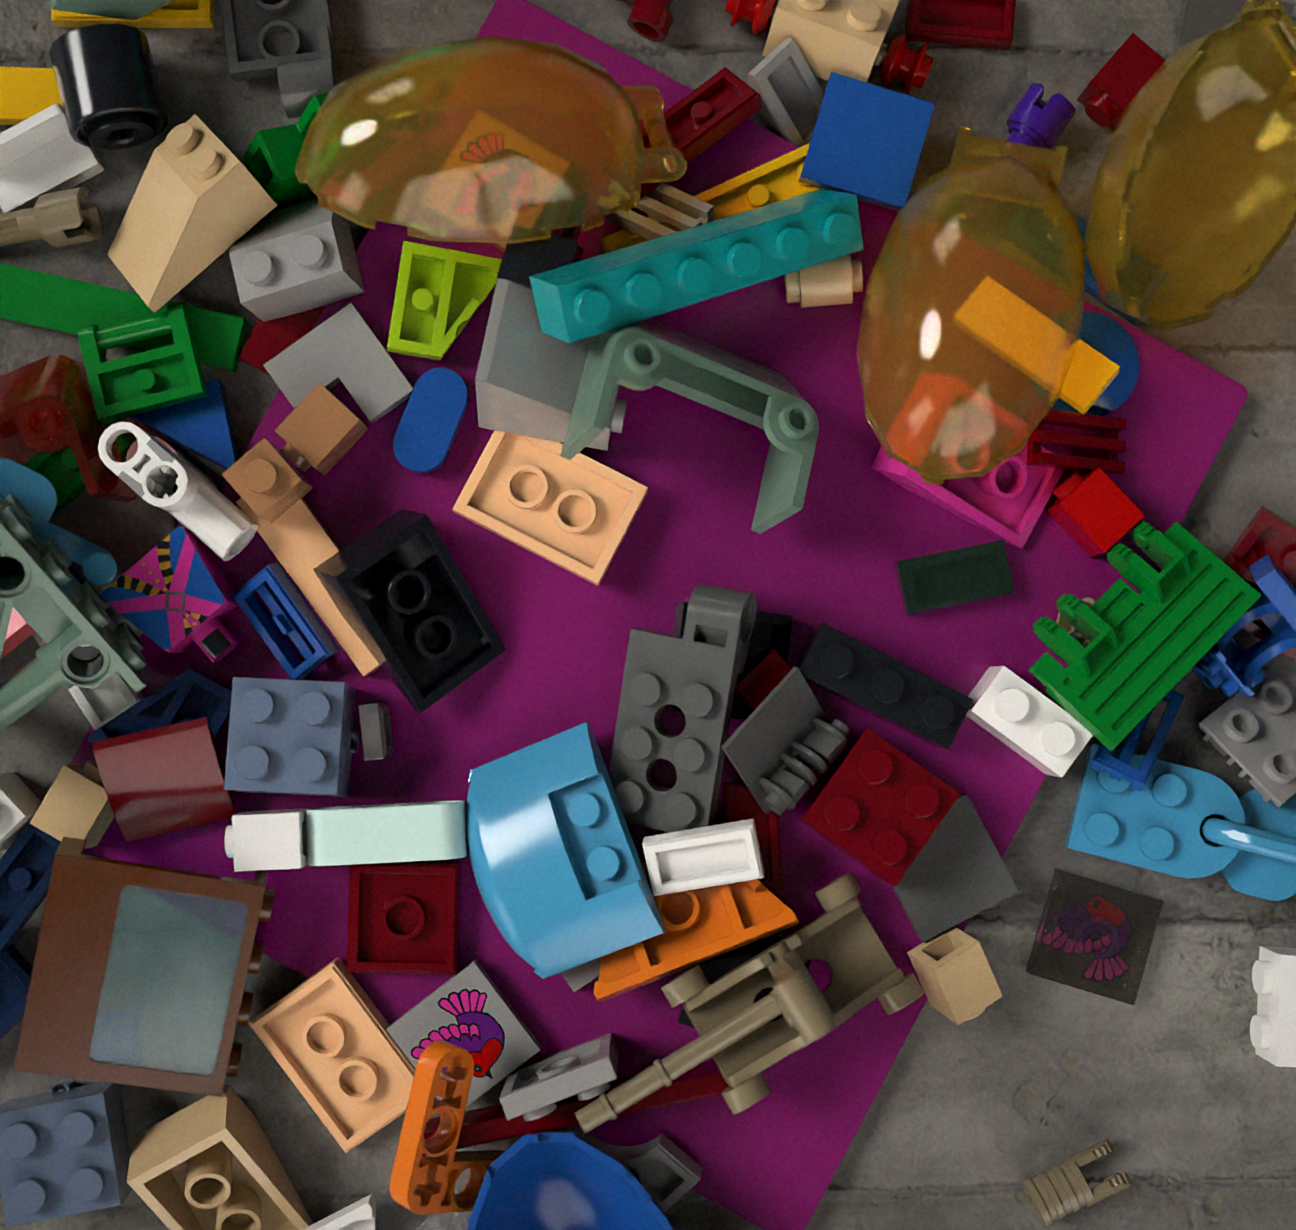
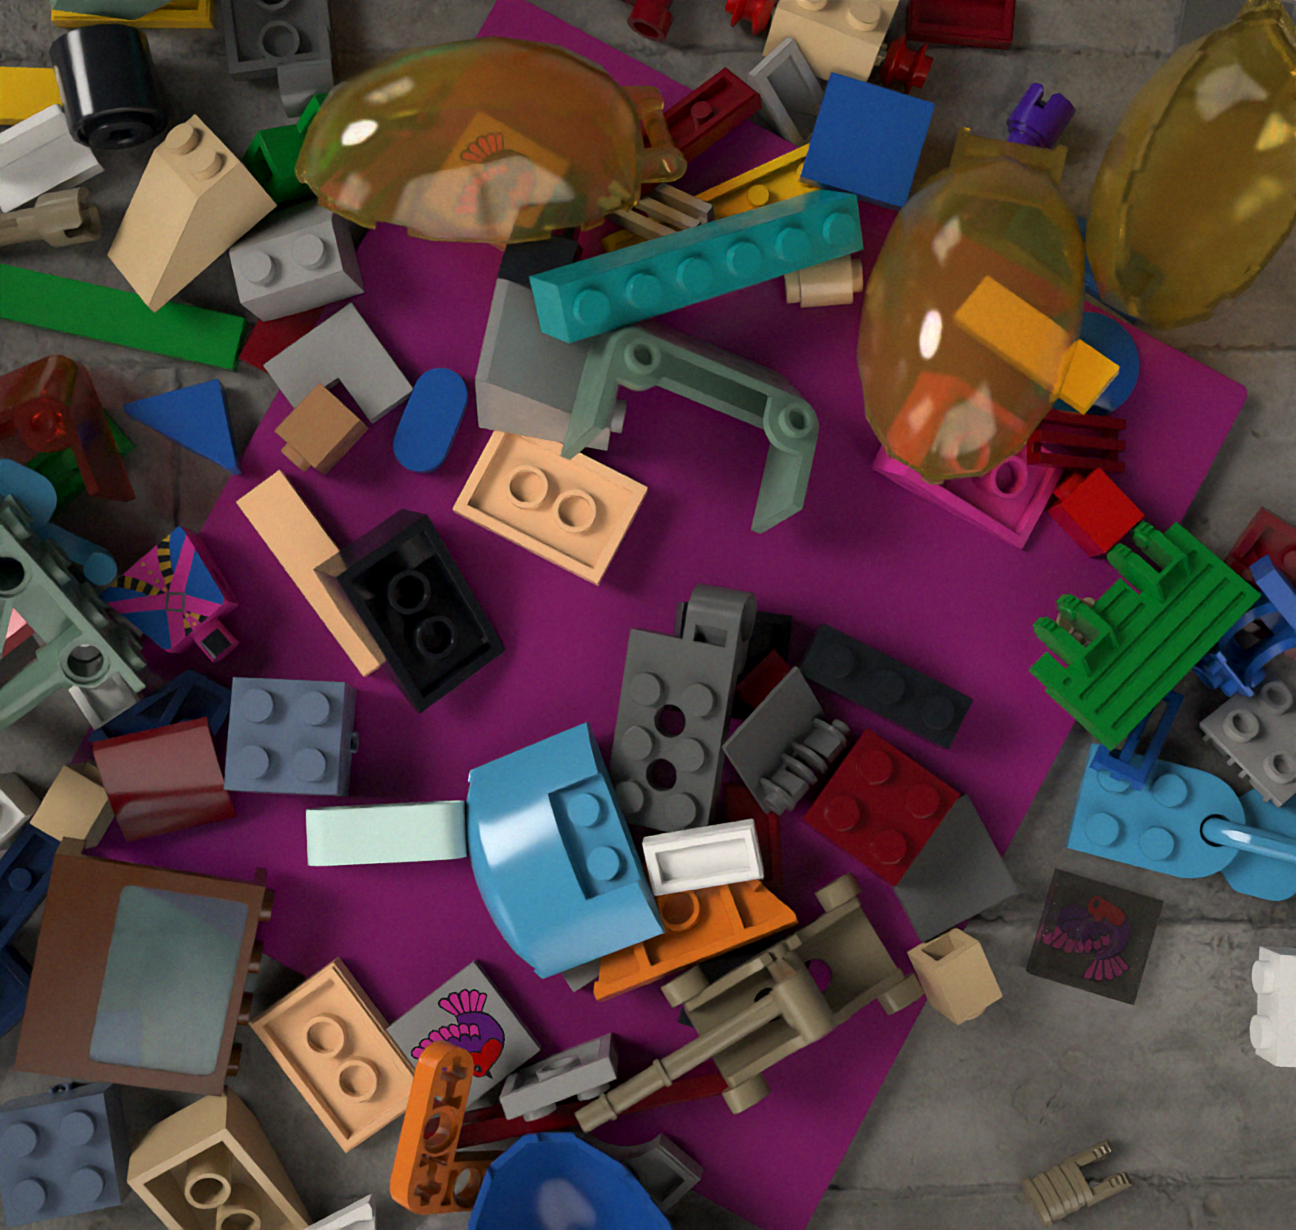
green plate [78,302,209,423] -> none
white connector [98,421,258,561] -> none
medium nougat brick [222,437,313,523] -> none
white brick [225,808,310,872] -> none
blue tile [232,562,340,680] -> none
dark red tile [347,861,461,974] -> none
flat silver tile [358,703,394,761] -> none
lime wing [387,241,502,361] -> none
clear green tile [895,540,1015,615] -> none
white brick [966,666,1093,778] -> none
dark red brick [1077,33,1174,134] -> none

